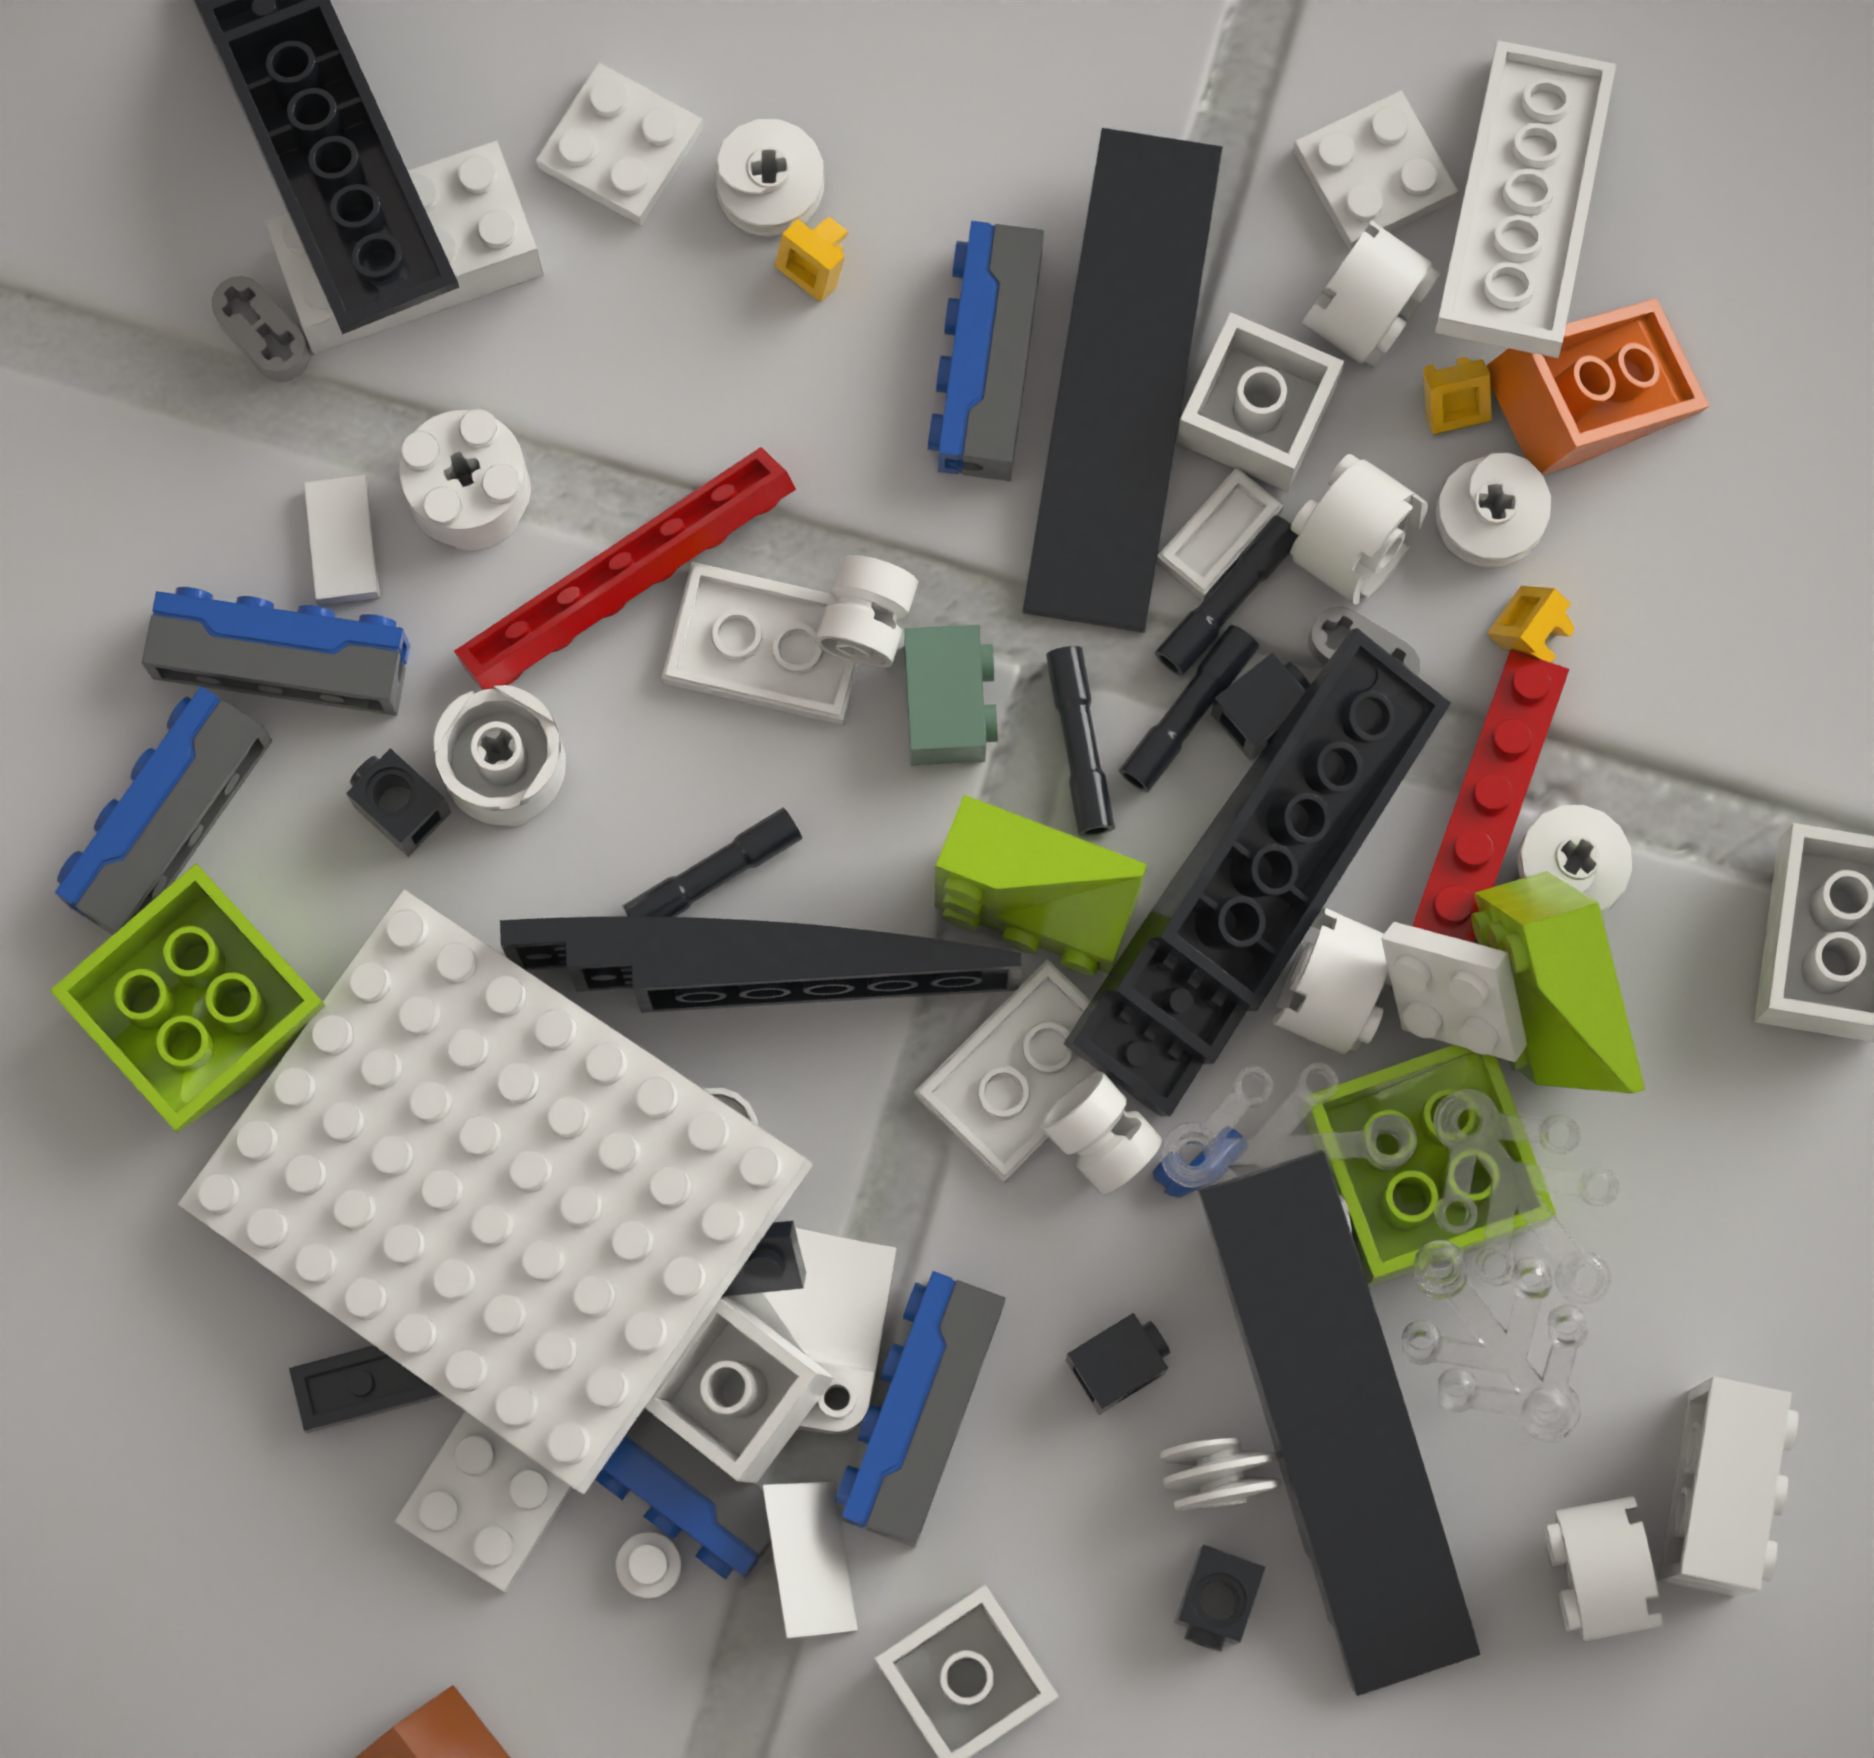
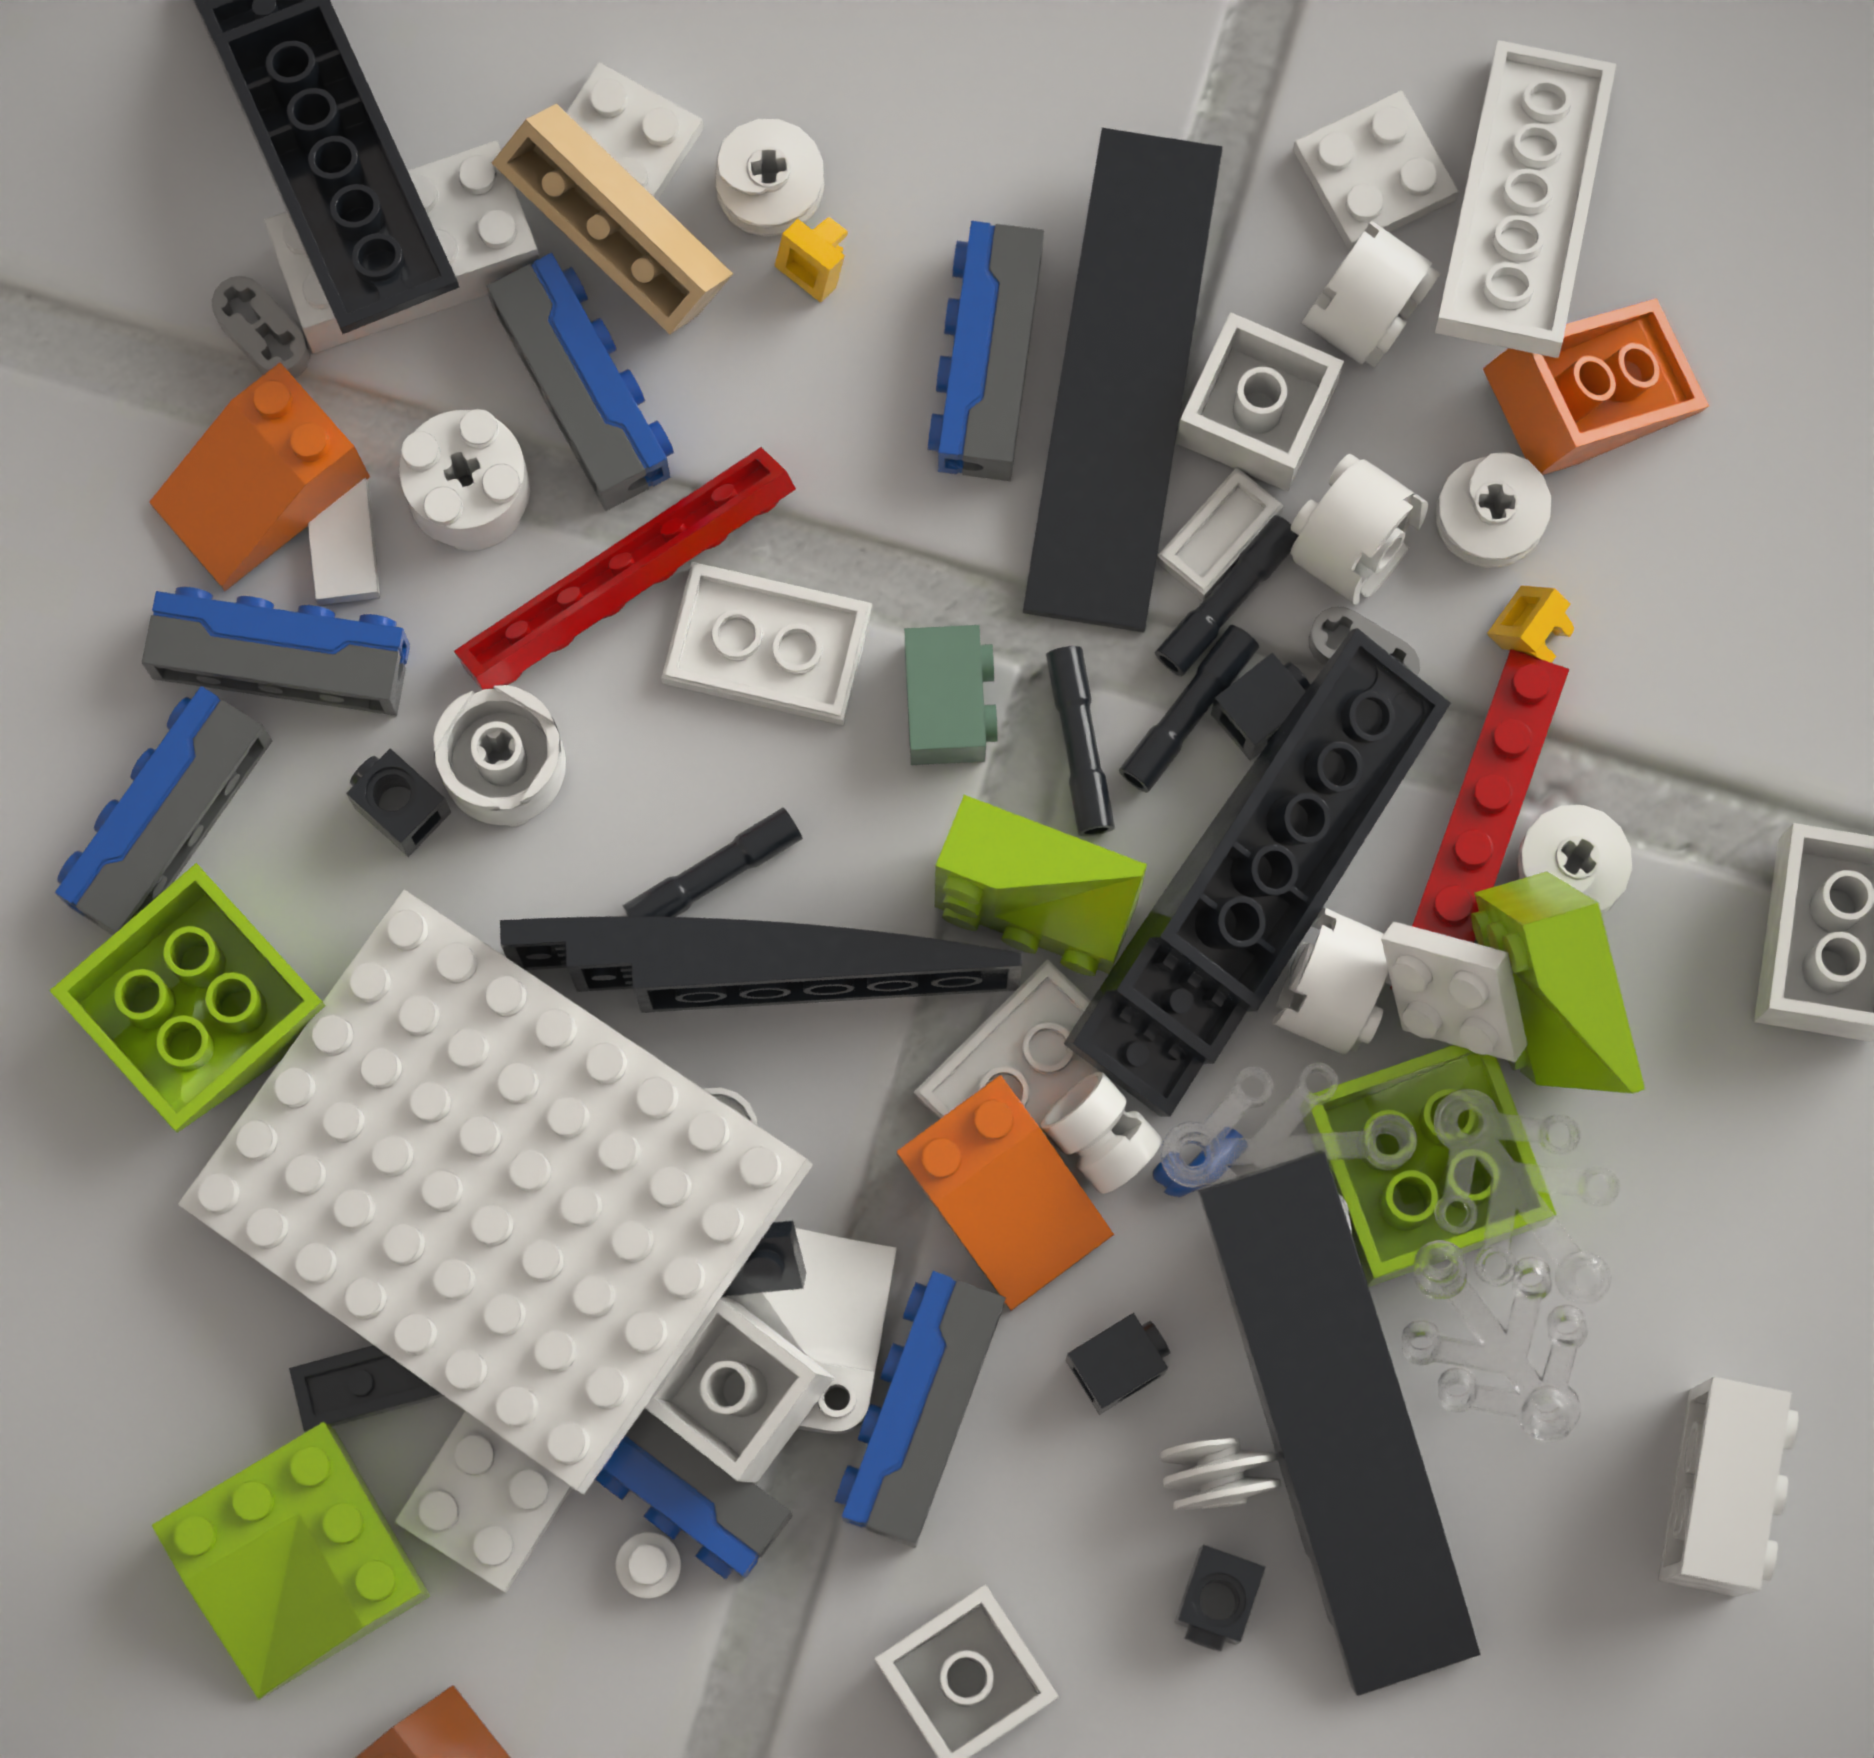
white sticker [763,1482,858,1638] -> none
white wheel [815,555,919,668] -> none
yellow tile [1423,357,1492,435] -> none
white brick [1544,1496,1662,1642] -> none
none -> orange slope [149,362,370,591]
none -> lime slope [151,1422,431,1699]
none -> piece [486,252,674,511]
none -> tan brick [492,104,733,334]
none -> orange slope [896,1075,1114,1311]

